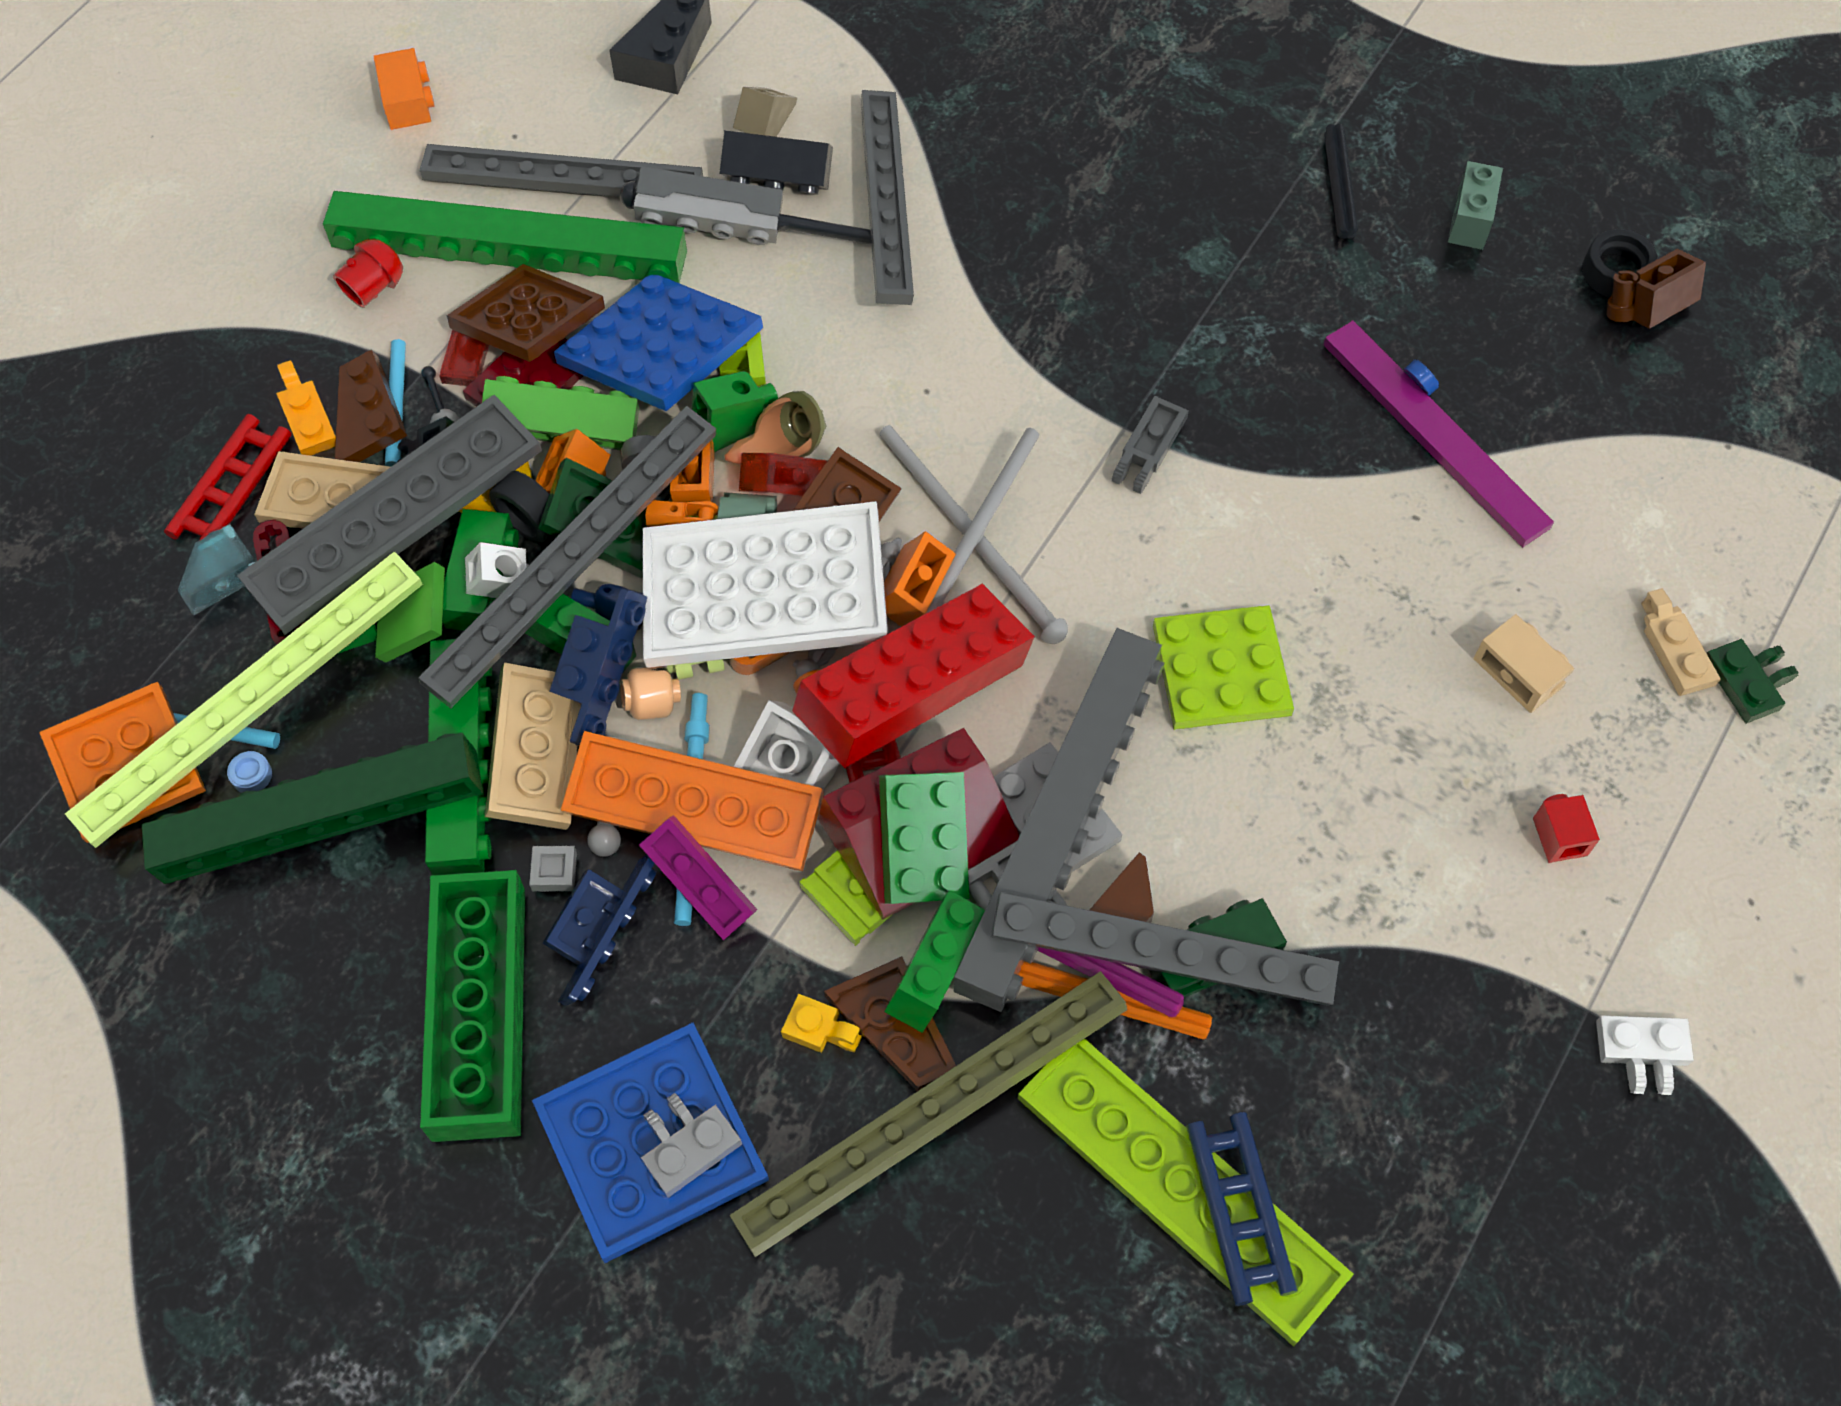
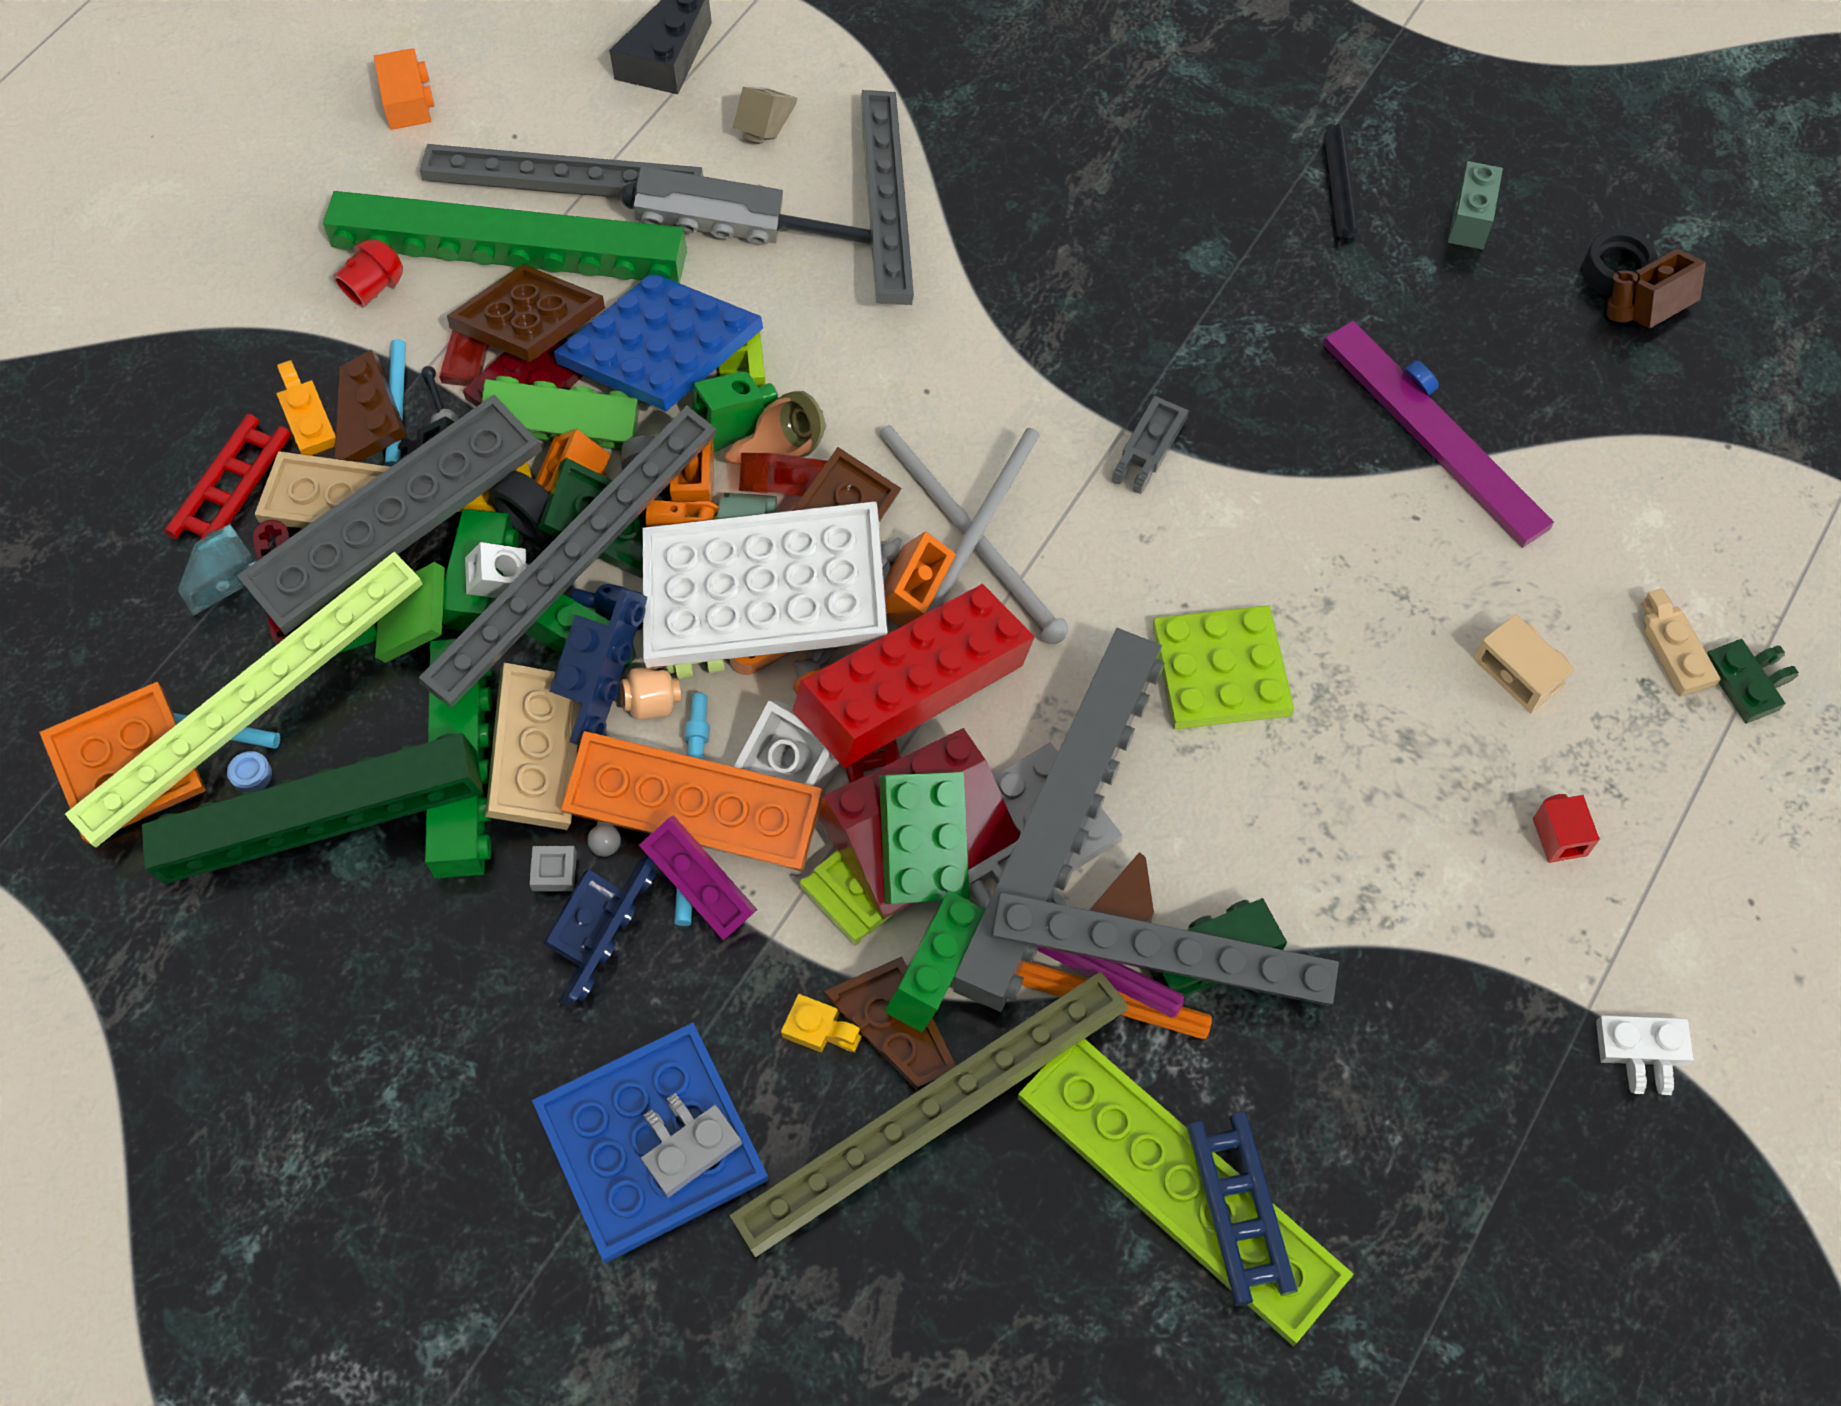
green brick [420,870,525,1142] -> none
black brick [719,130,833,195] -> none

